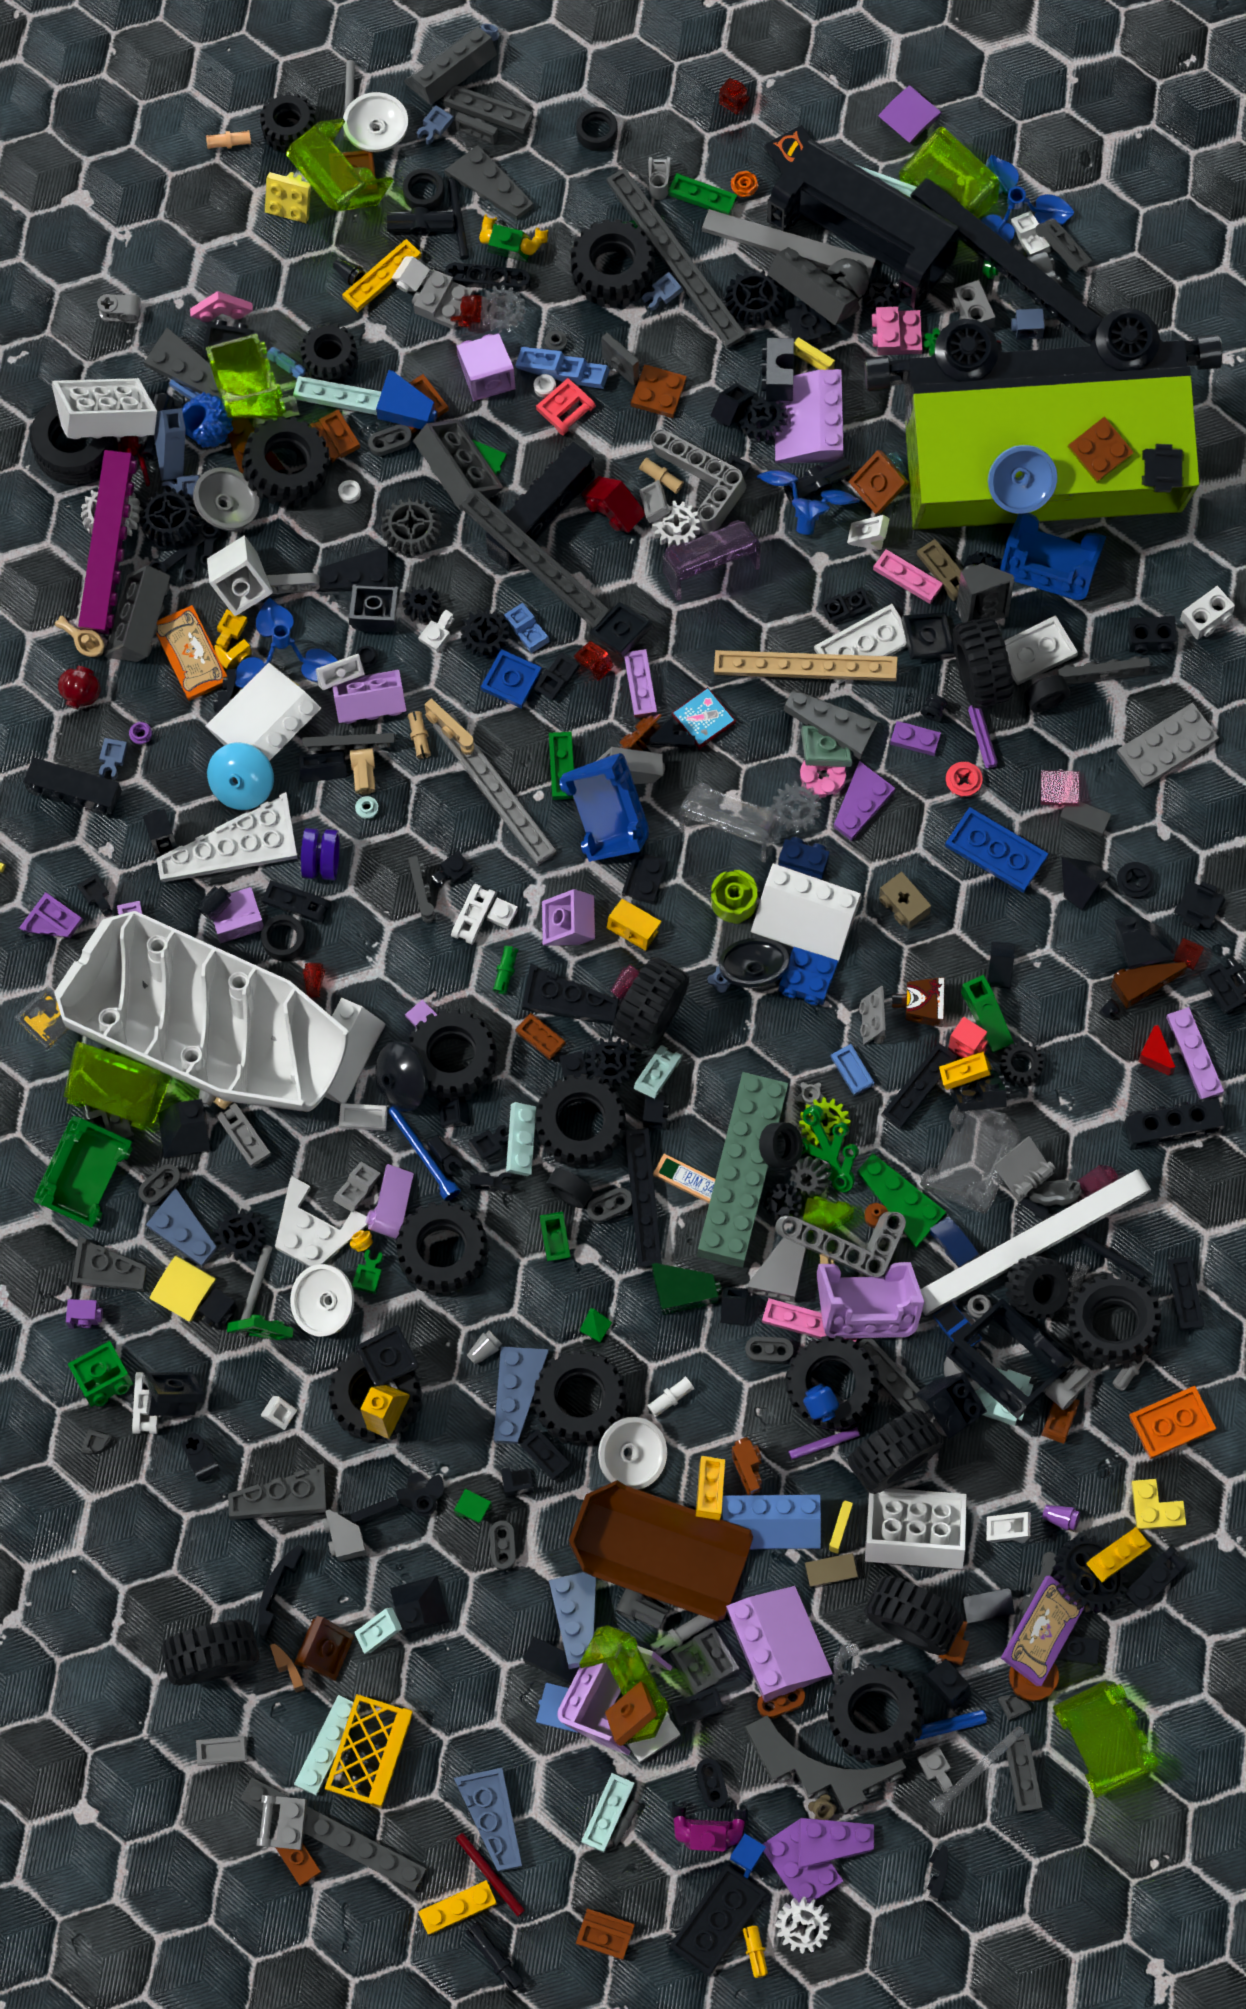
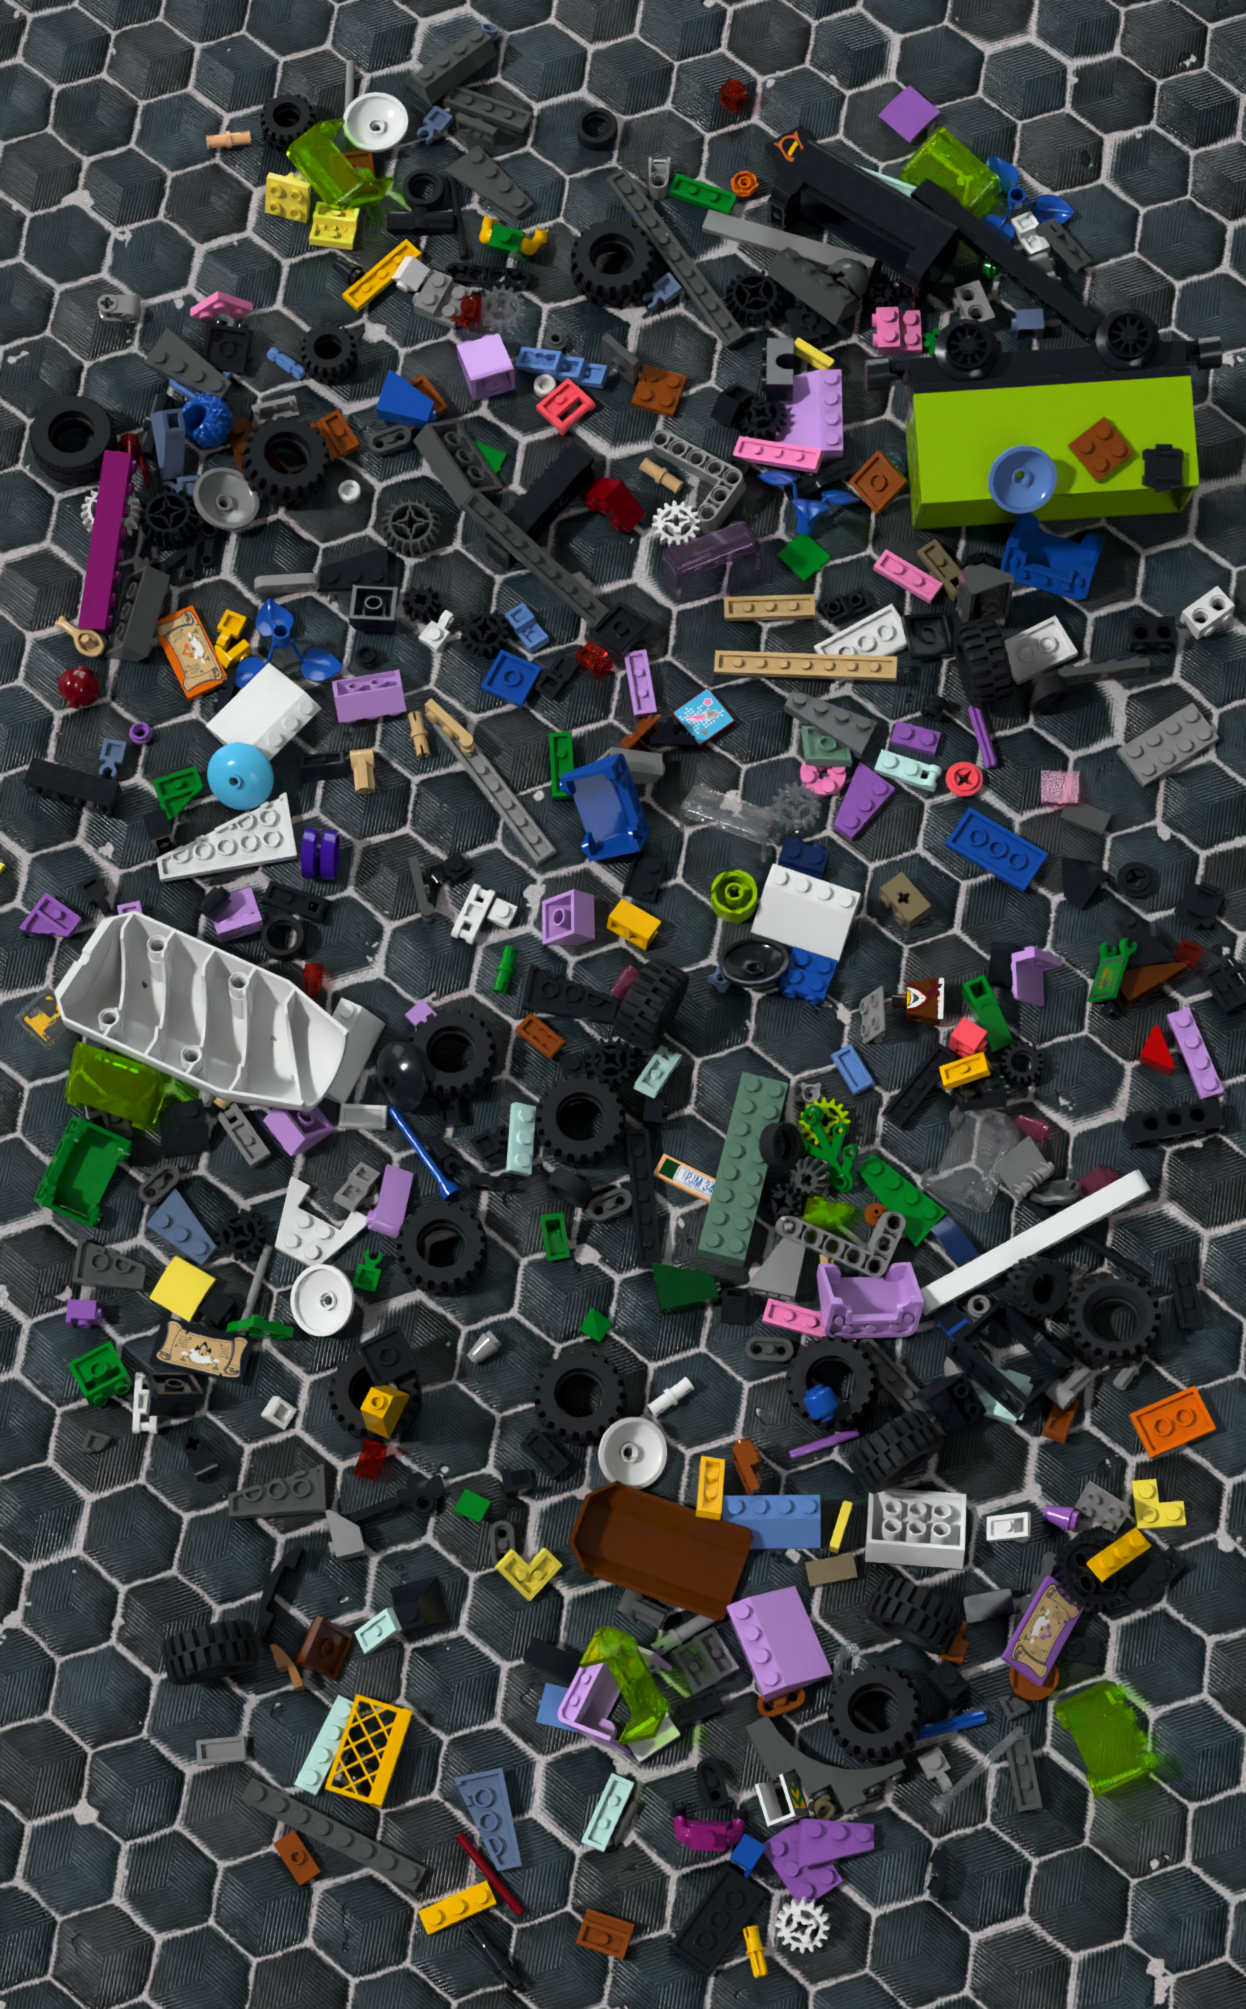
white slope [52,378,157,439] -> none
clear neon green windscreen [205,333,286,418] -> none
white slope [207,535,273,616] -> none
light grey plate [256,1795,307,1850] -> none
light aqua plate [293,376,381,415] -> none
dark grey plate [302,733,396,751] -> none
white slope [316,654,365,690] -> none
yellow plate [350,1230,373,1252] -> none
light aqua plate [355,796,379,819] -> none
sand blue wing [494,1347,549,1444] -> none
sand blue wing [549,1572,597,1669] -> none
dark orange plate [605,1681,657,1746] -> none
light grey tile [639,480,669,523] -> none
white slope [847,515,889,550] -> none
none -> tile [150,1317,255,1385]
none -> green wing [152,766,204,822]
none -> lavender slope [263,1106,335,1156]
none -> light yellow slope [309,201,360,250]
none -> clear red bracket [354,1439,387,1482]
none -> light yellow plate [495,1548,563,1601]
none -> tan plate [724,594,815,621]
none -> bright pink plate [733,436,824,473]
none -> white piece [755,1773,810,1826]
none -> green piece [777,534,831,582]
none -> light aqua plate [874,749,942,791]
none -> lavender bracket [1011,946,1062,1007]
none -> clear pink cone [1015,1114,1052,1143]
none -> light grey hinge [1074,1480,1131,1534]
none -> green flag [1087,938,1137,1003]

